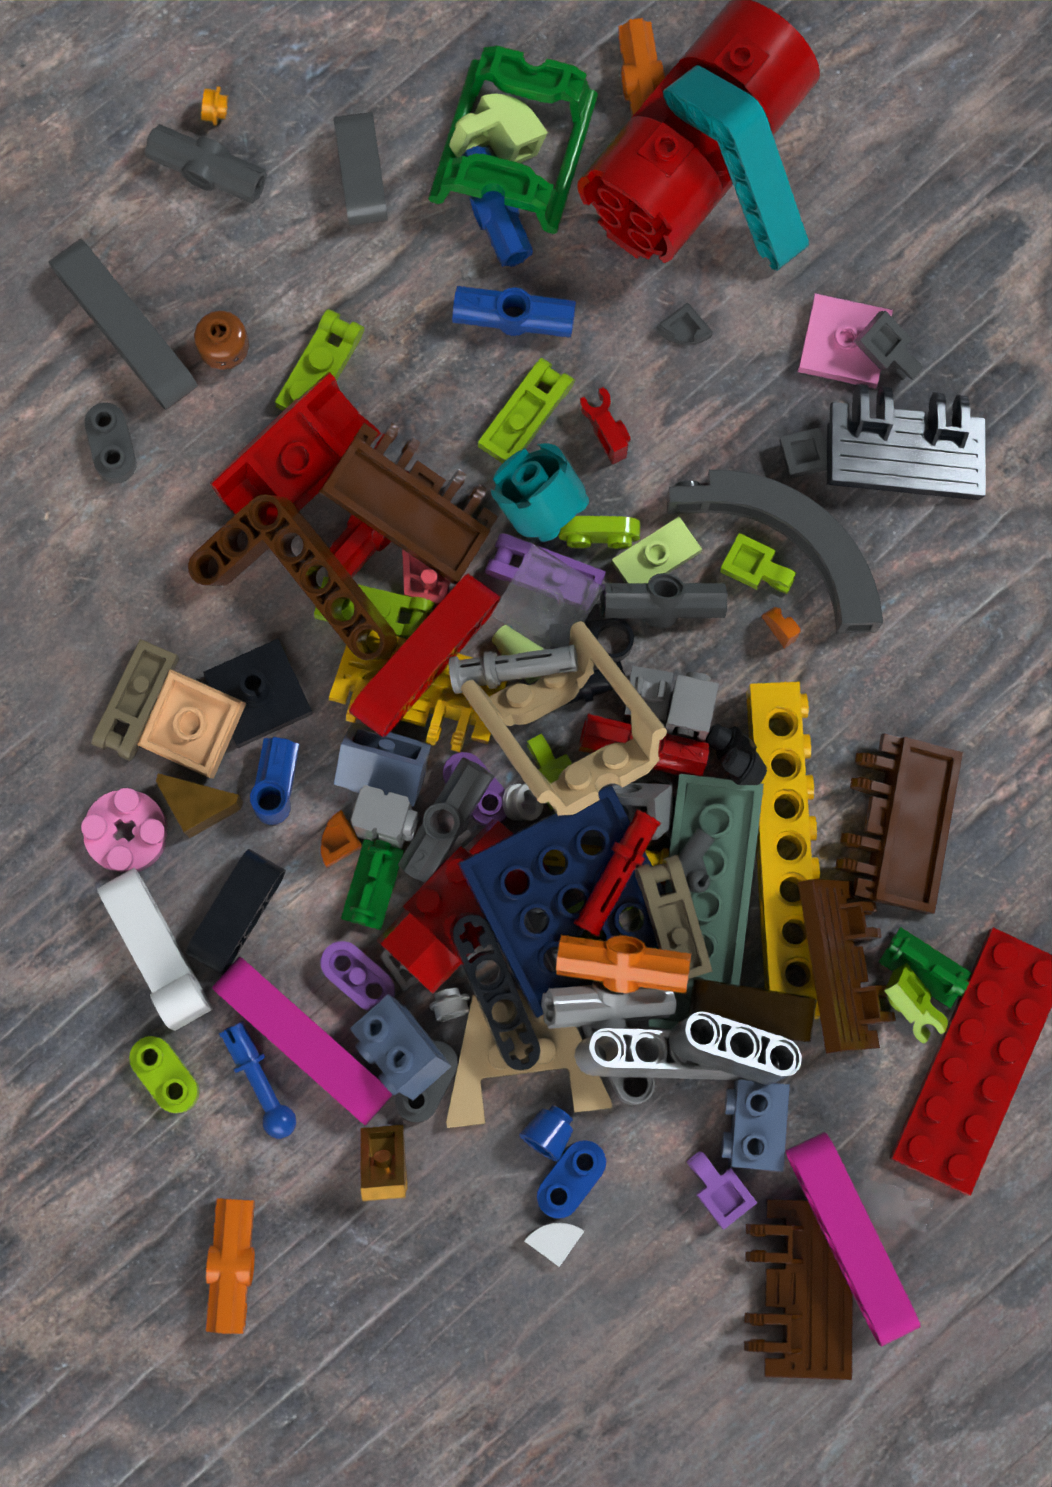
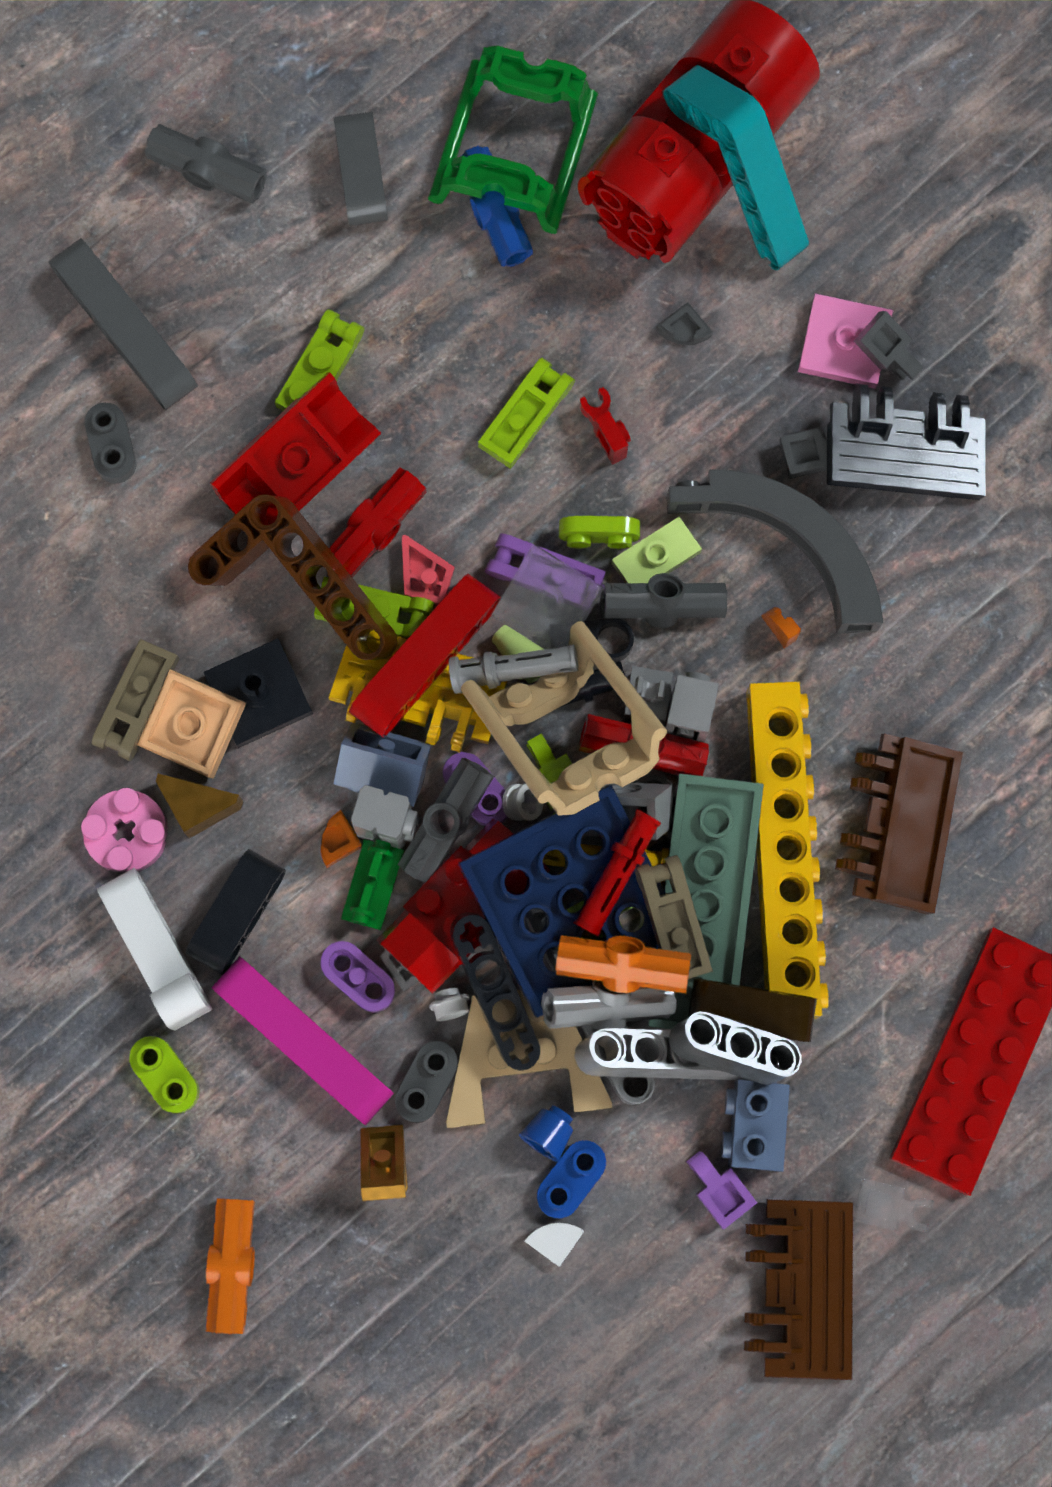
dark orange head [194,310,249,370] -> none
light orange plate [201,86,228,126] -> none
blue pin [219,1021,296,1139] -> none
blue piece [250,737,300,825] -> none
reddish brown hinge [319,422,498,584] -> none
sand blue brick [350,994,451,1100] -> none
yellowish green brick [449,94,548,163] -> none
blue piece [452,286,576,338] -> none
teal brick [491,443,589,542] -> none
orange piece [618,18,665,117] -> none
dark grey arm [678,828,715,893] -> none
black piece [706,724,767,785] -> none
lime plate [720,533,796,594] -> none
dark pink beam [785,1131,921,1347] -> none
reddish brown hinge [798,879,896,1053] -> none
green hinge [878,927,972,1008] -> none
lime plate [884,963,948,1044] -> none

